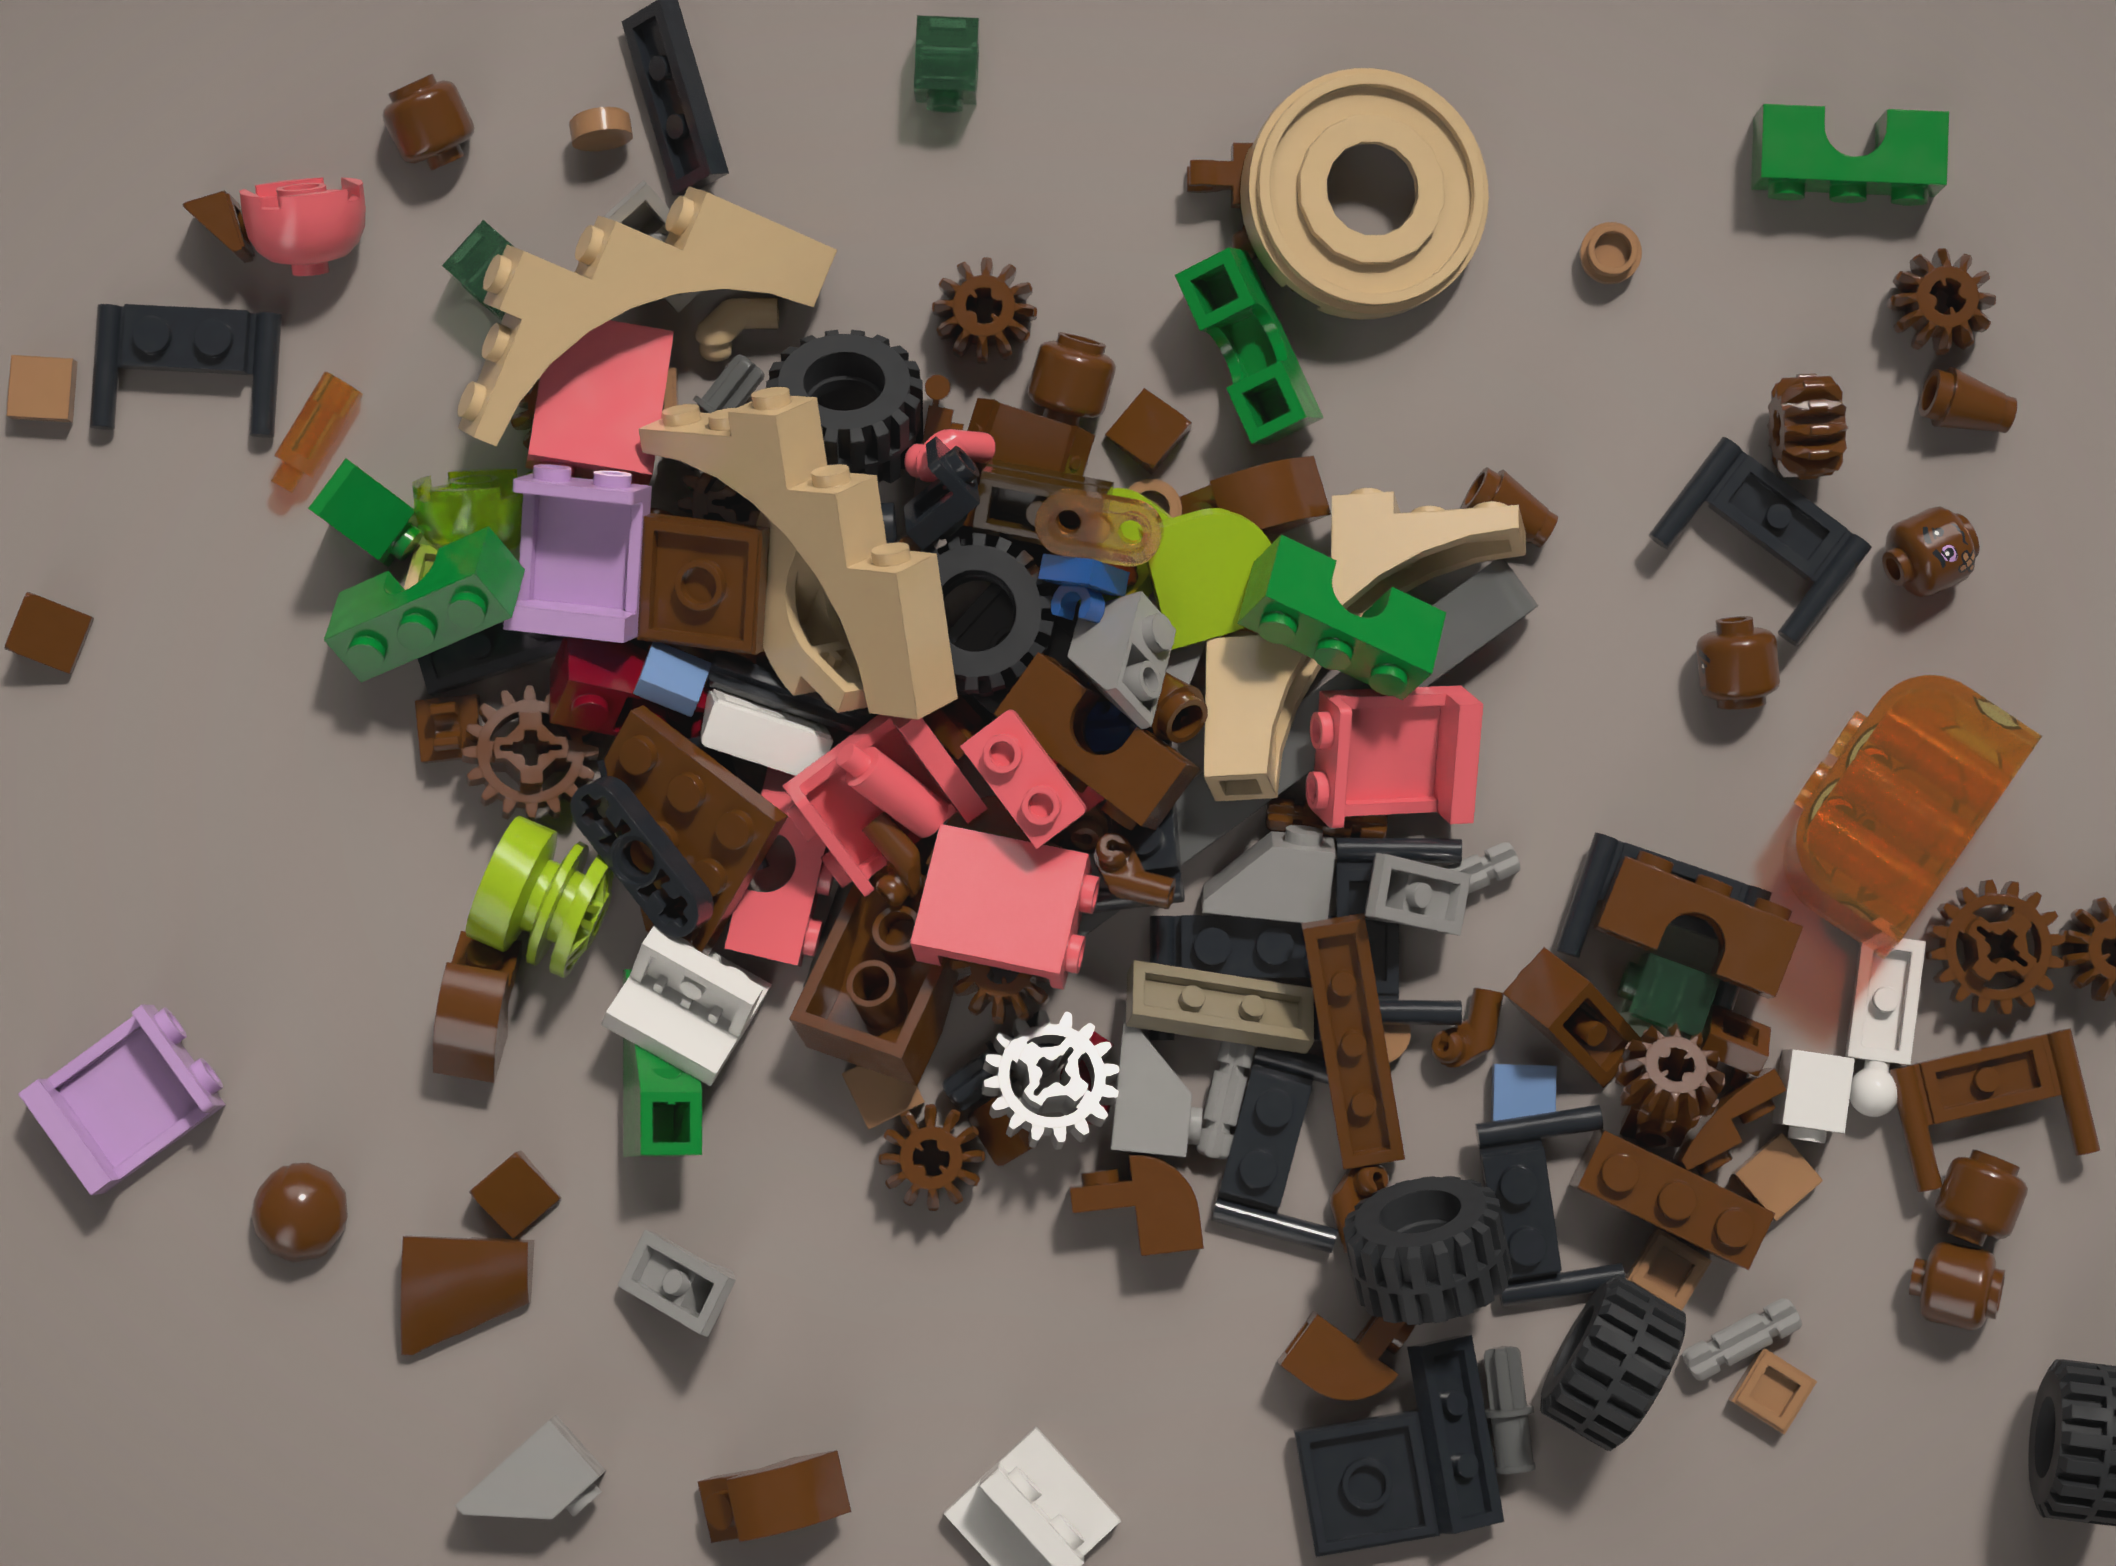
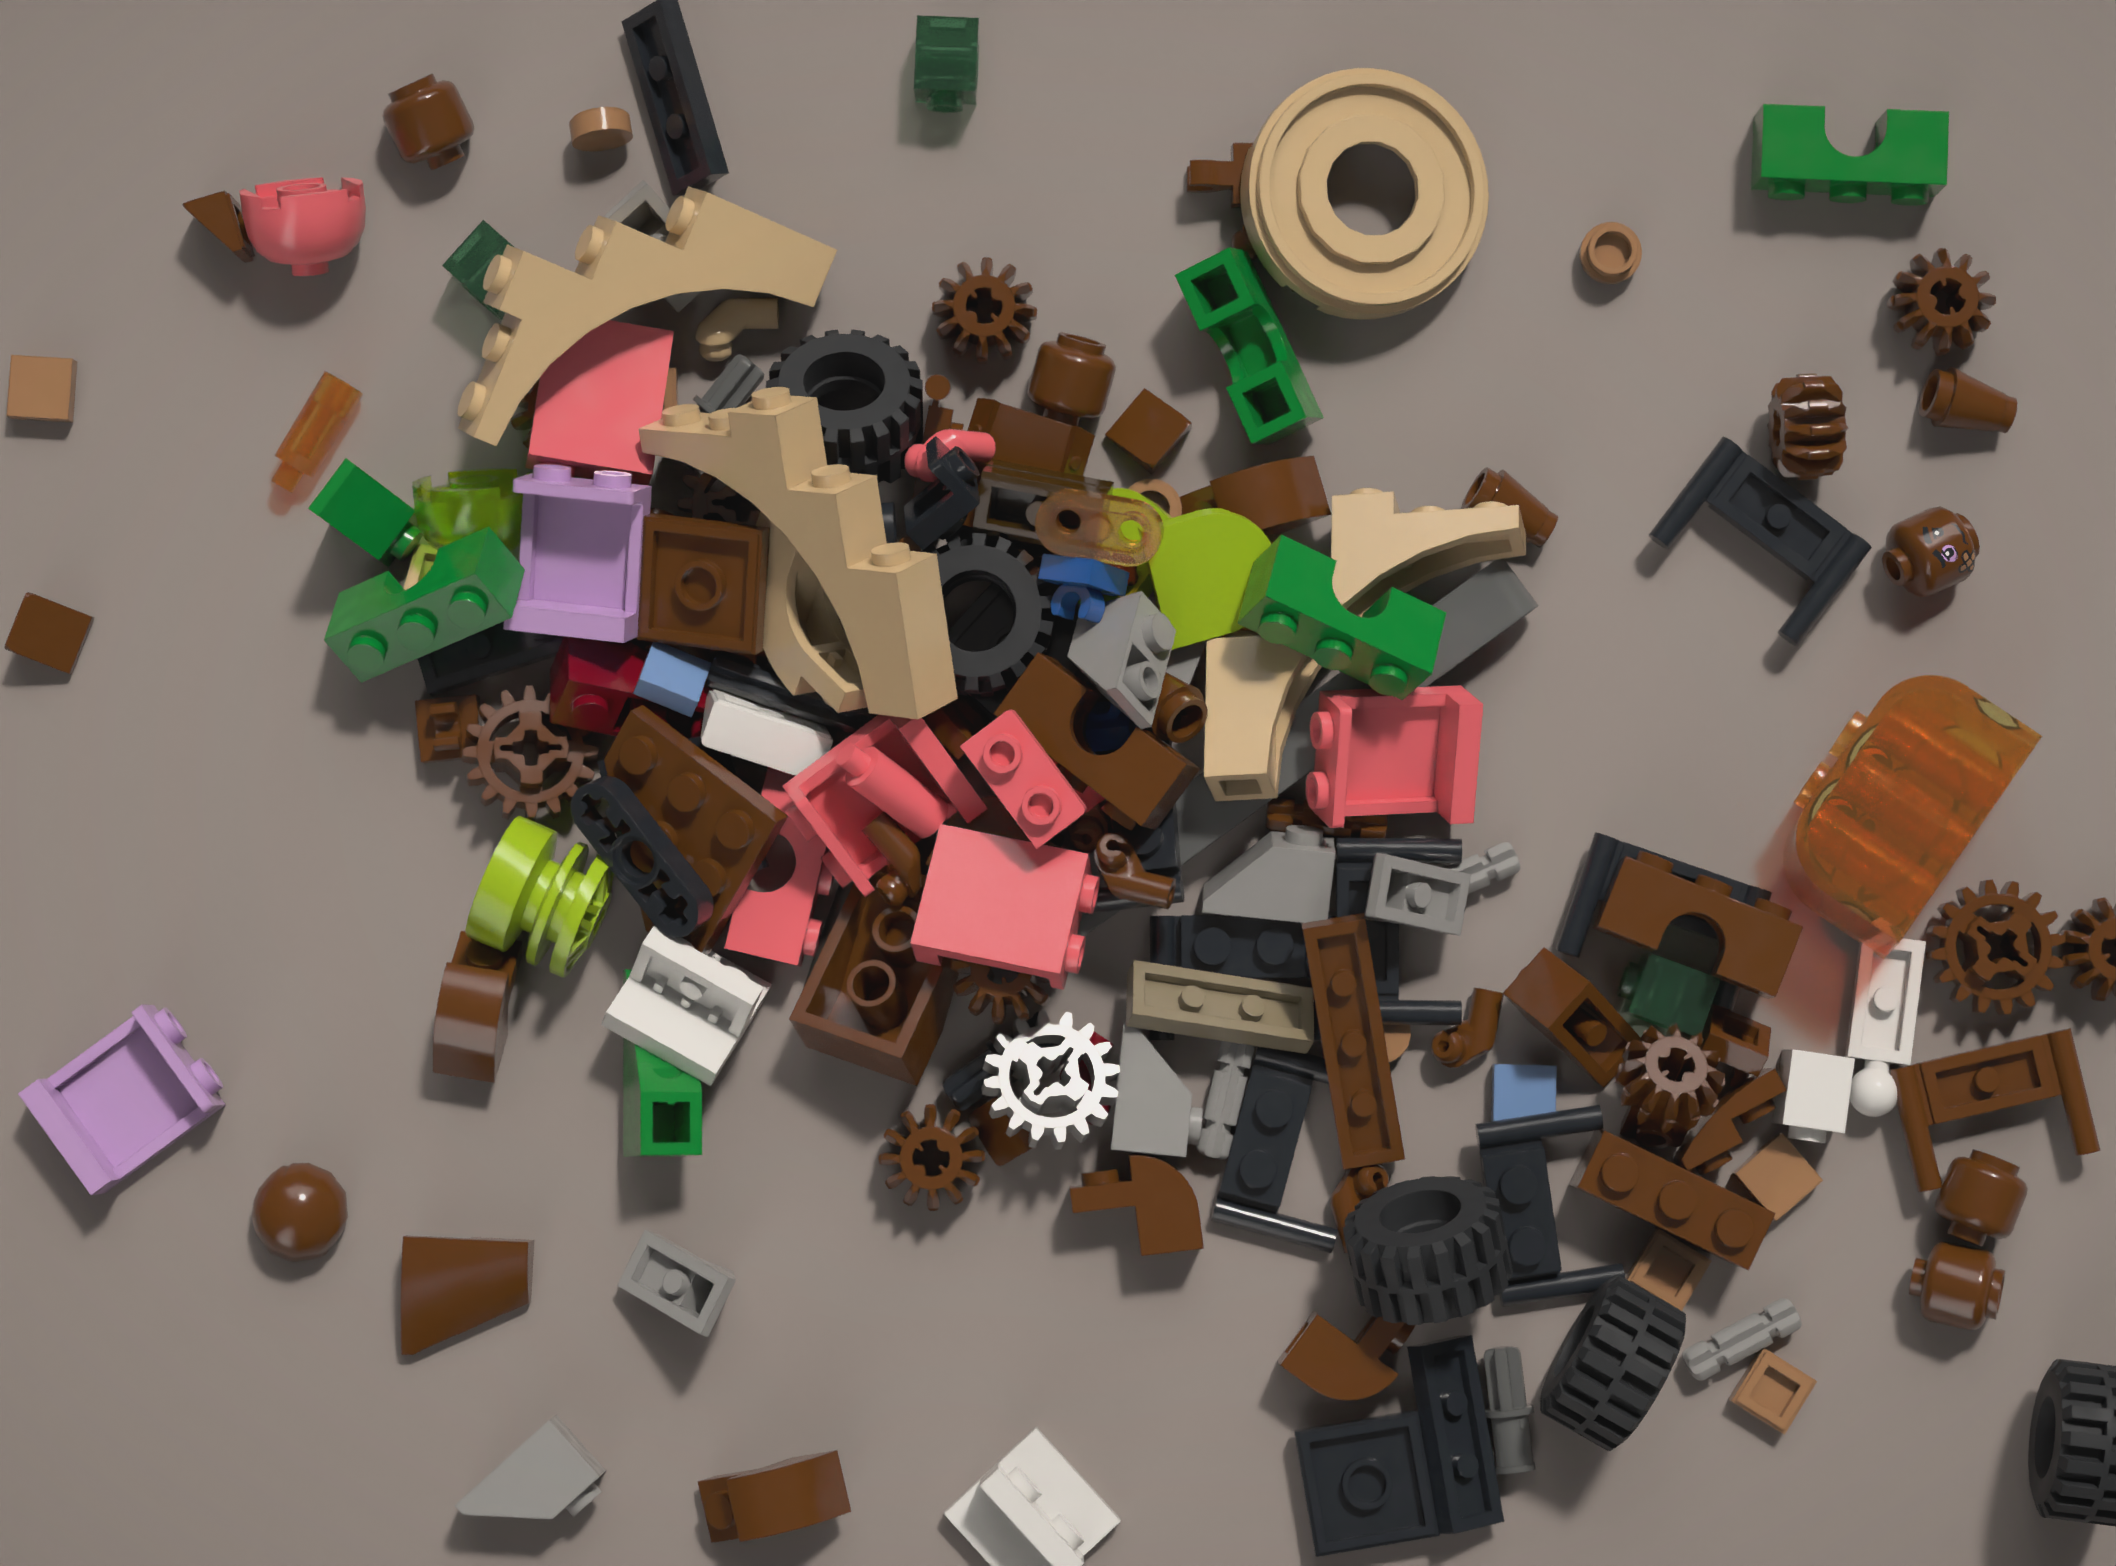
black plate [90,304,282,438] -> none
reddish brown slope [469,1151,561,1239] -> none
medium nougat tile [842,1066,925,1130] -> none
reddish brown head [1696,616,1780,710] -> none

